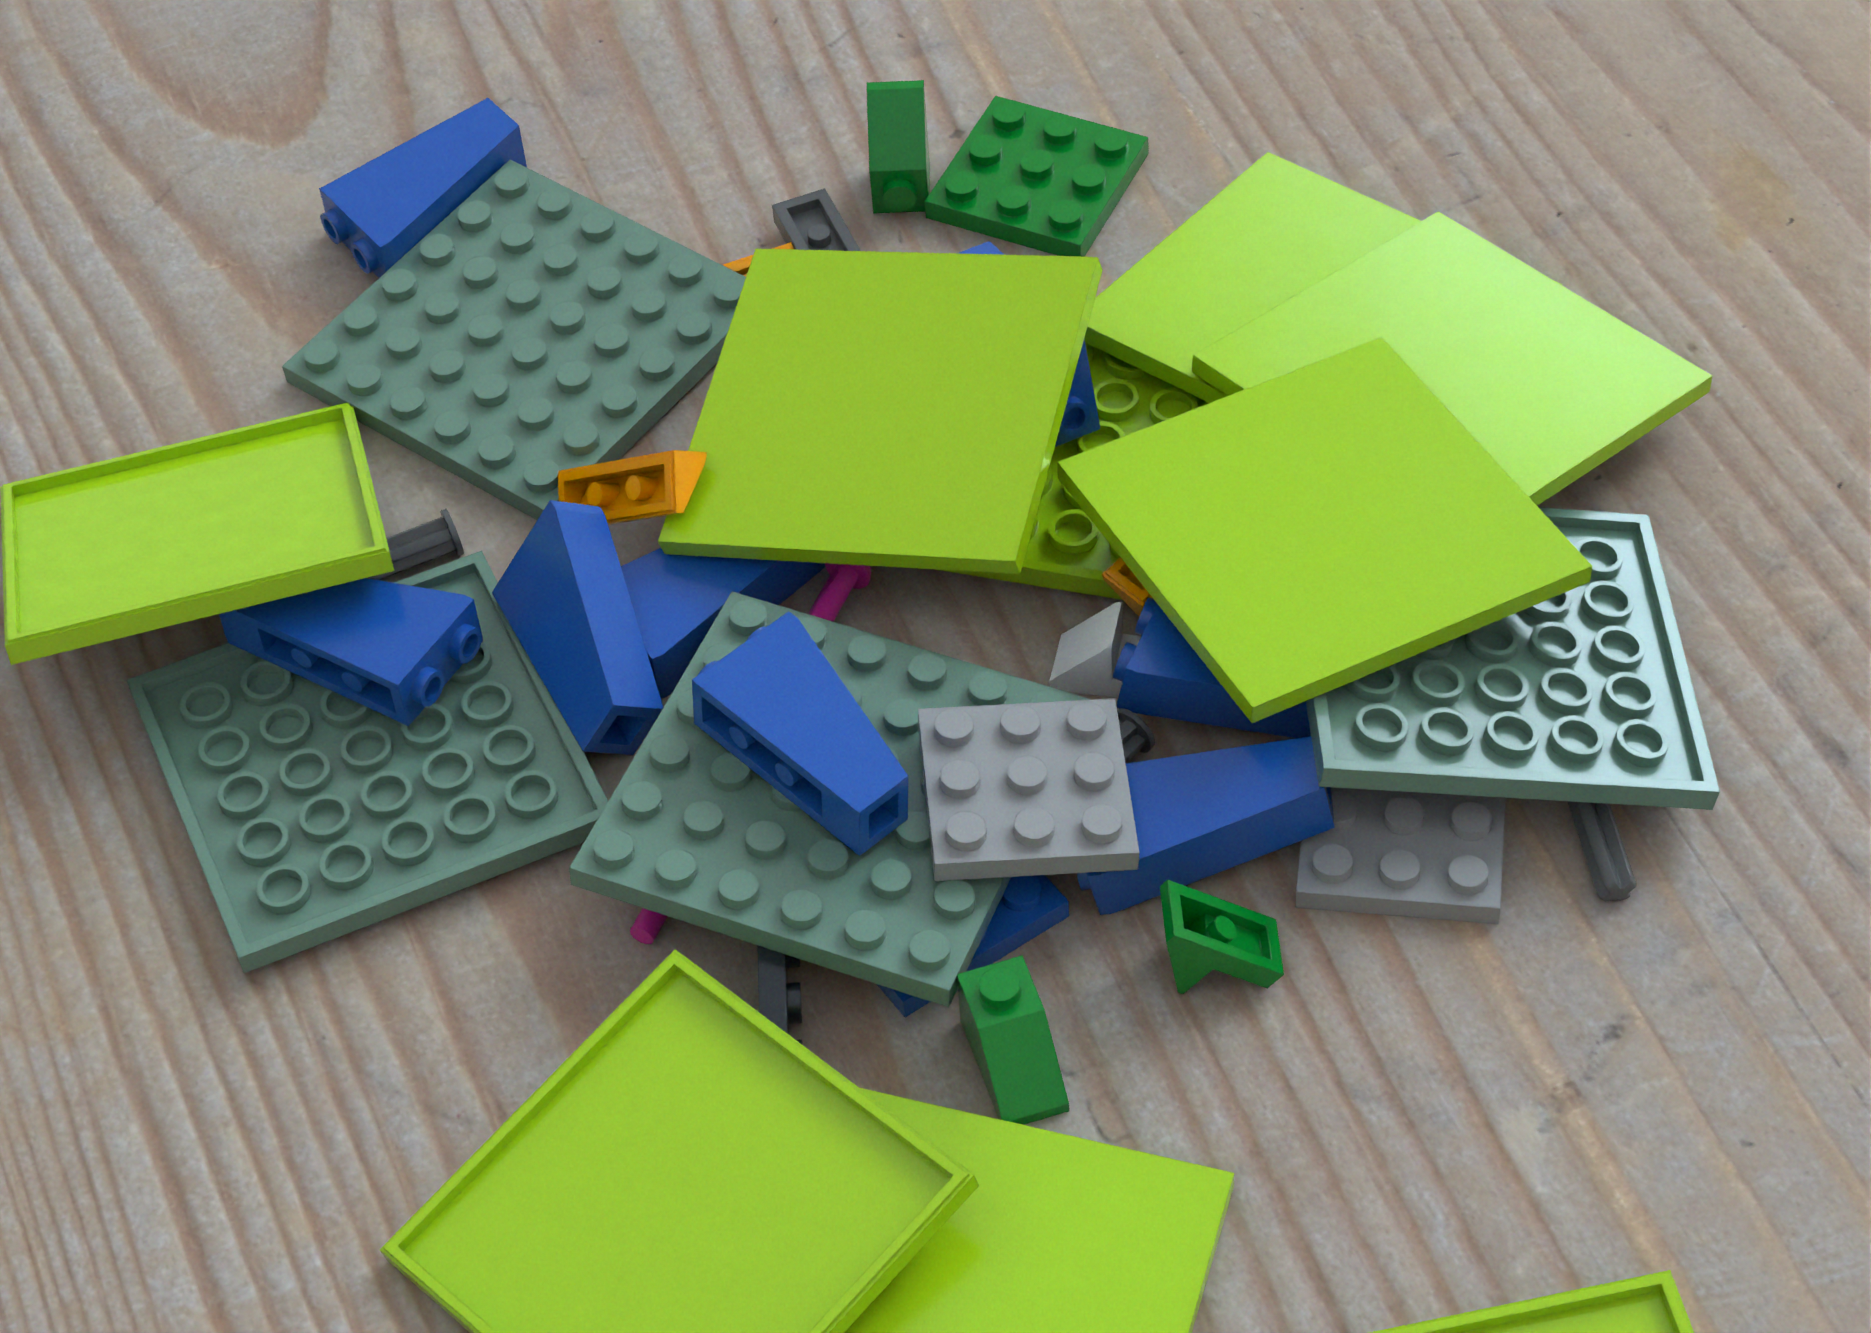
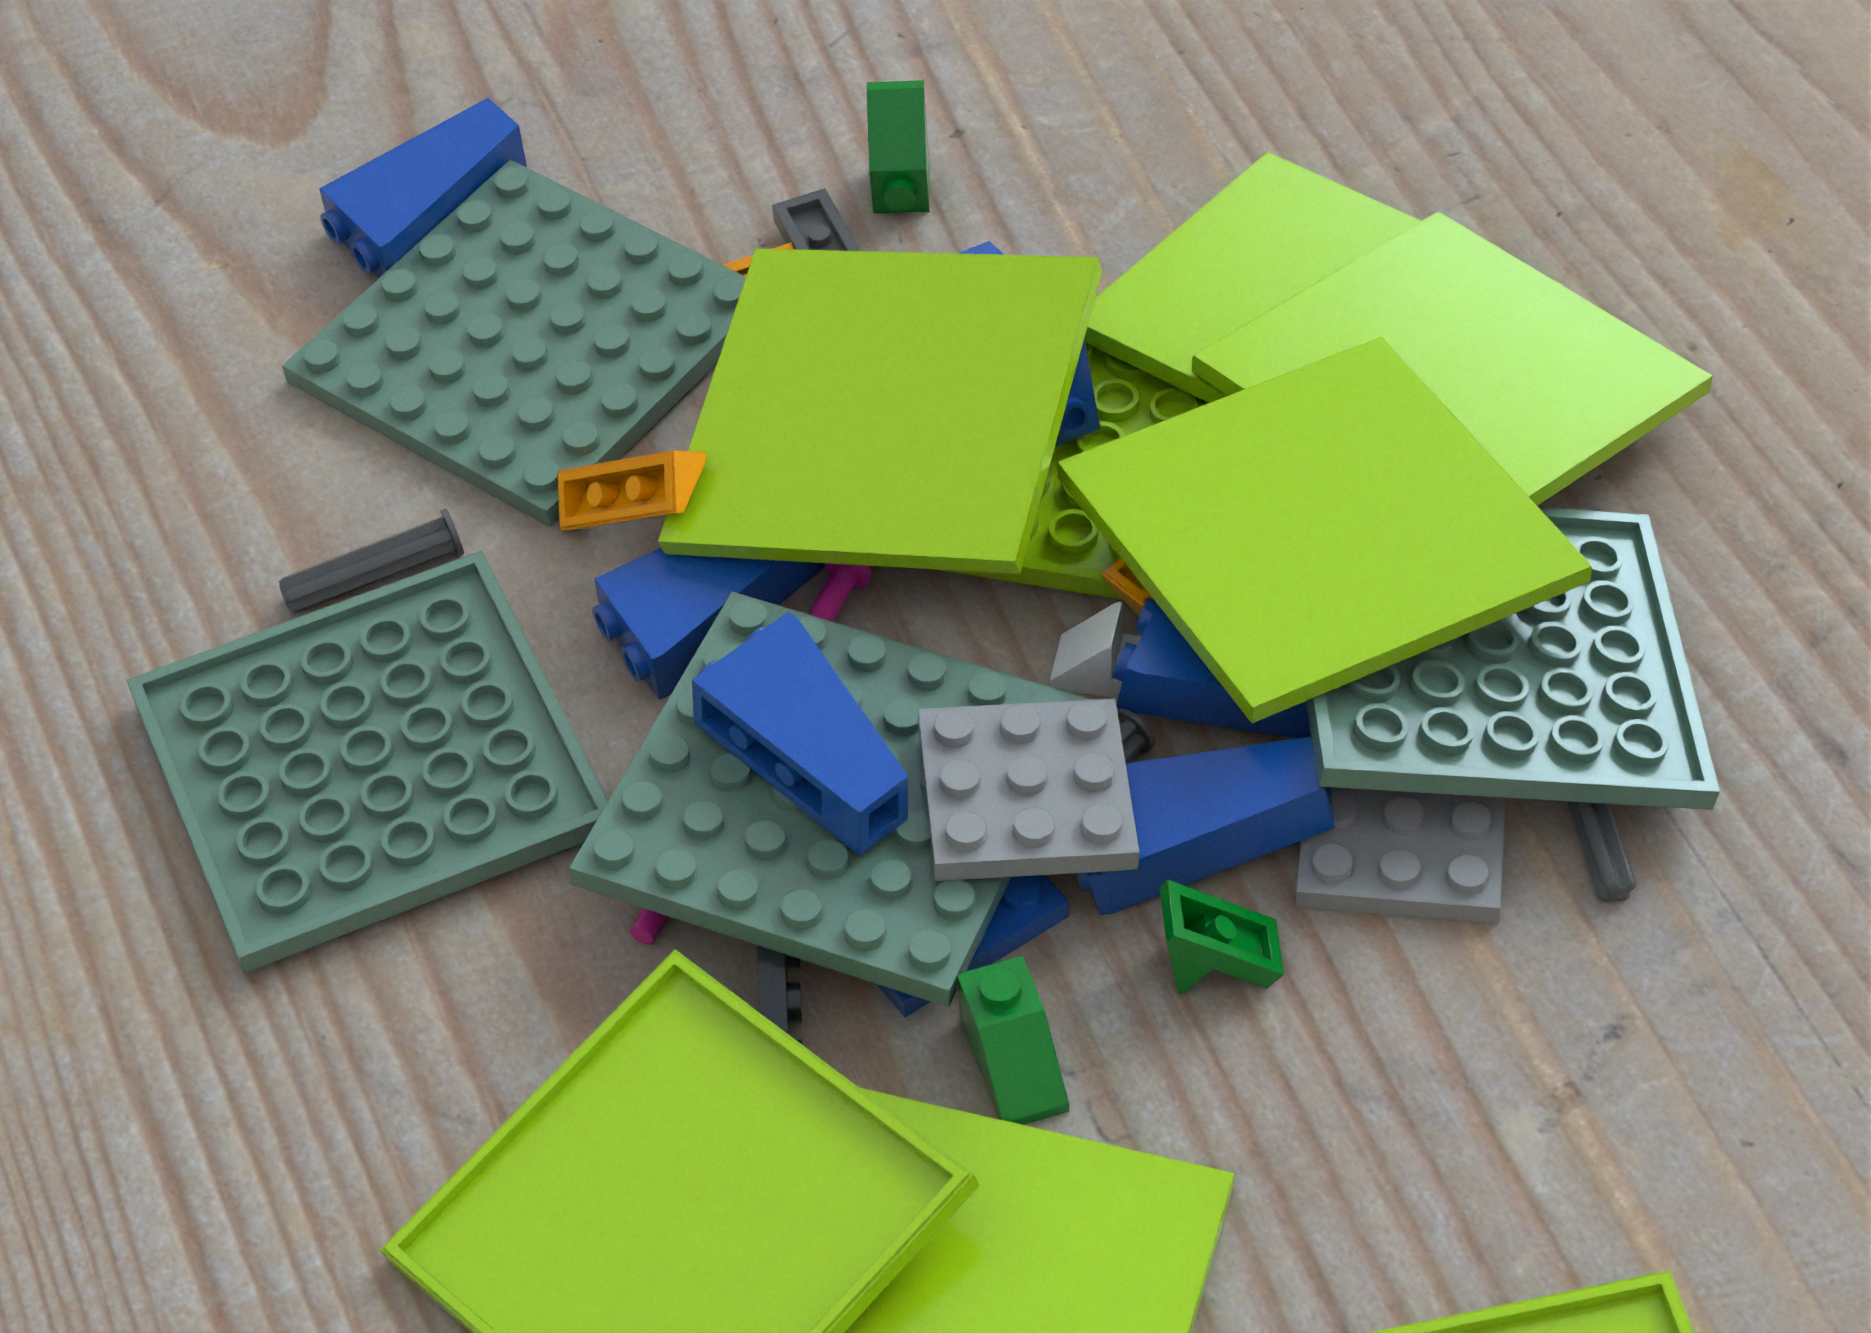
lime tile [0,402,395,665] -> none
blue slope [219,578,483,726] -> none
blue slope [492,500,663,755] -> none
green plate [925,96,1149,257] -> none

